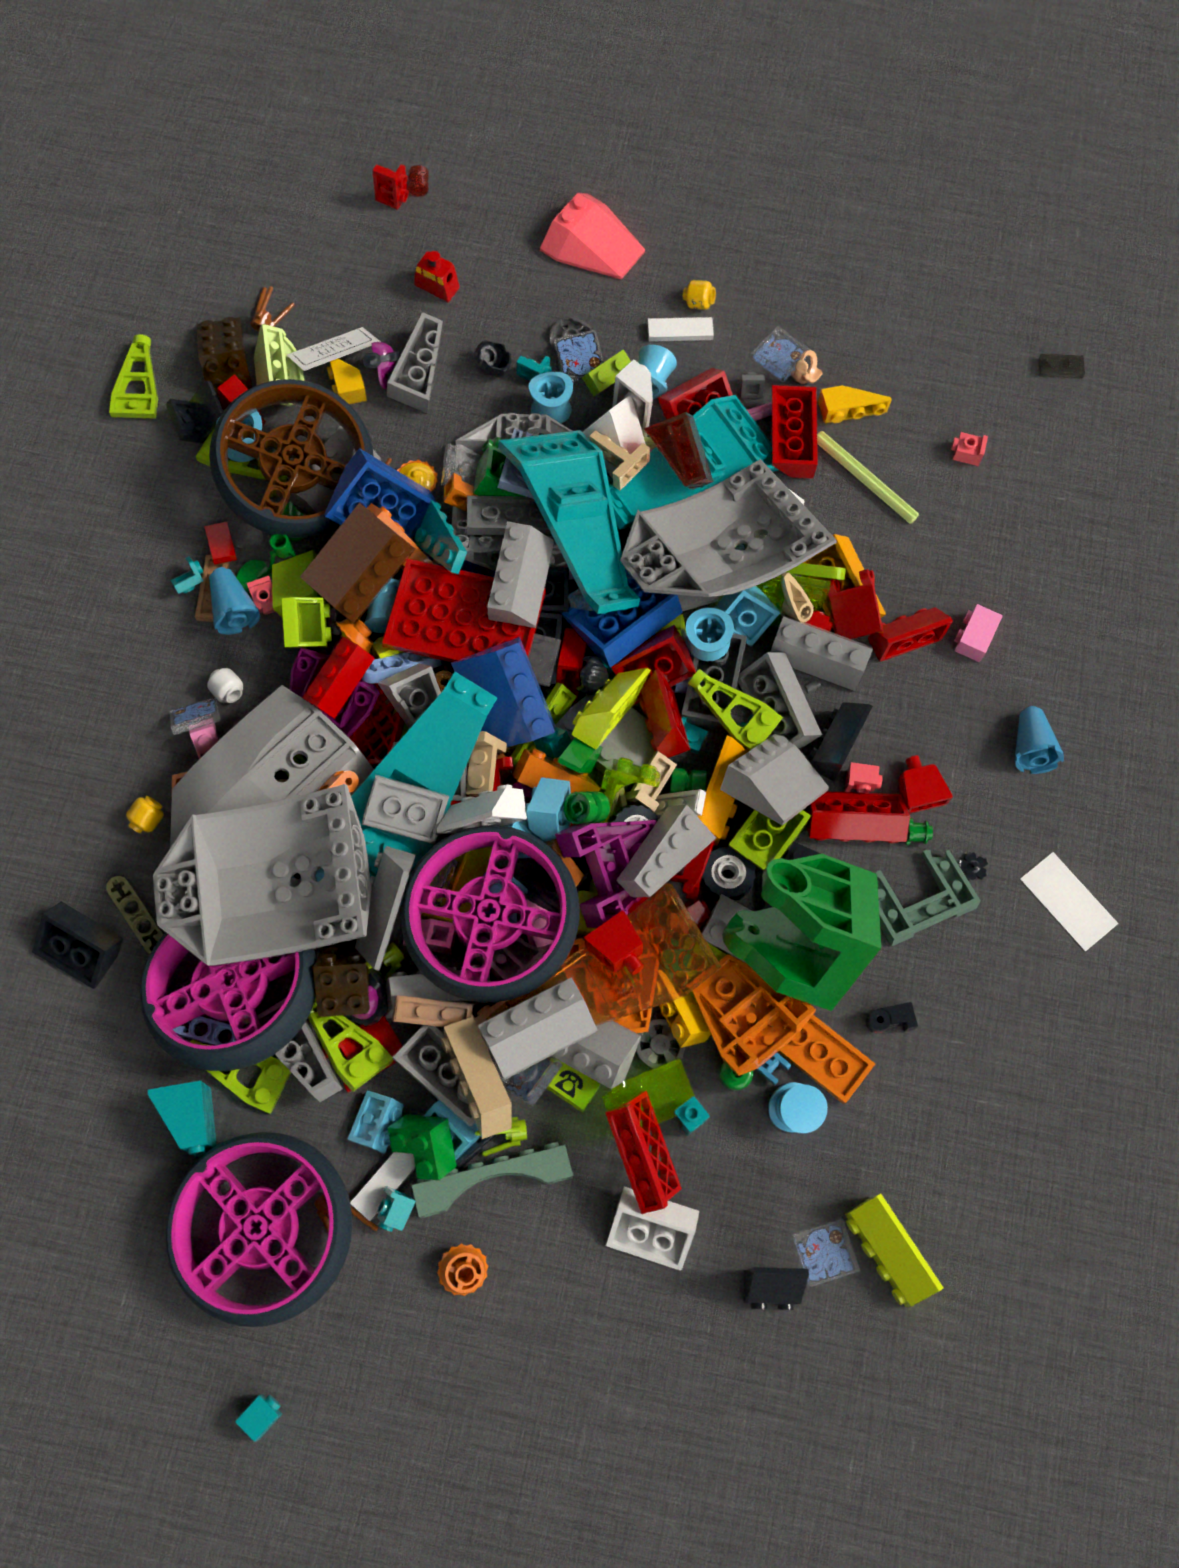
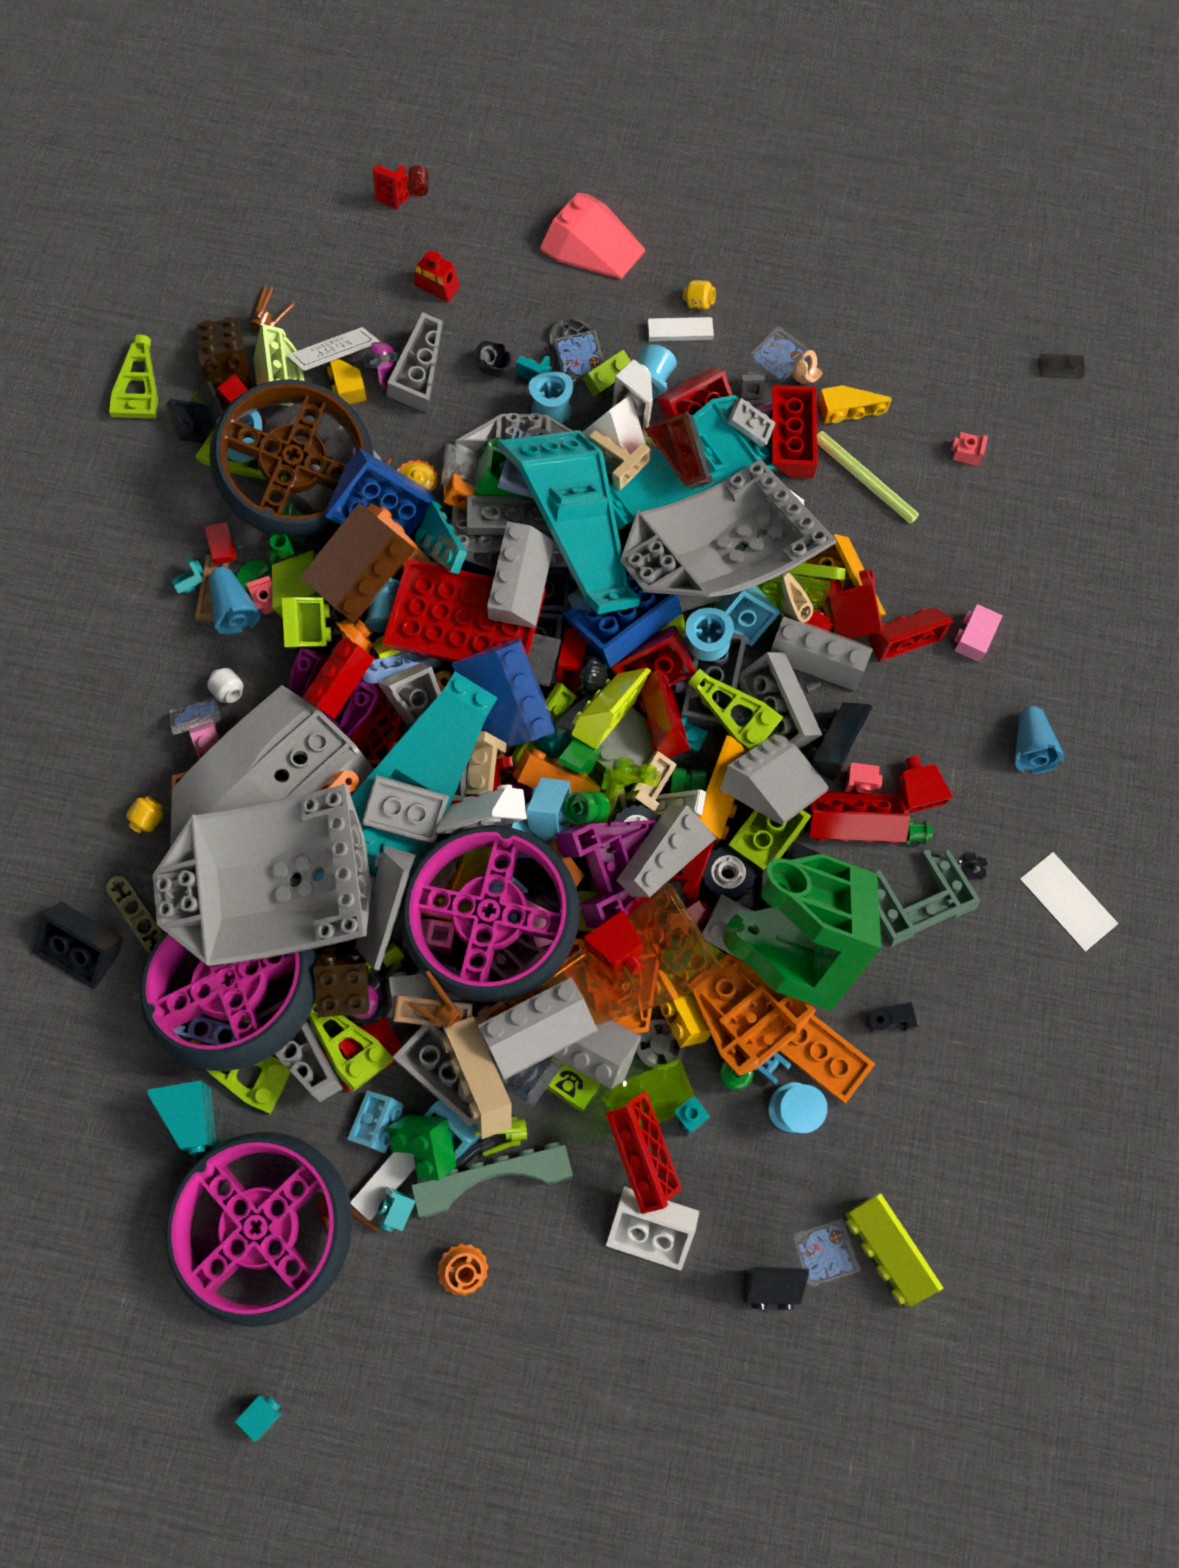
none -> dark orange plant [409,970,463,1028]
none -> light grey bracket [727,398,775,447]

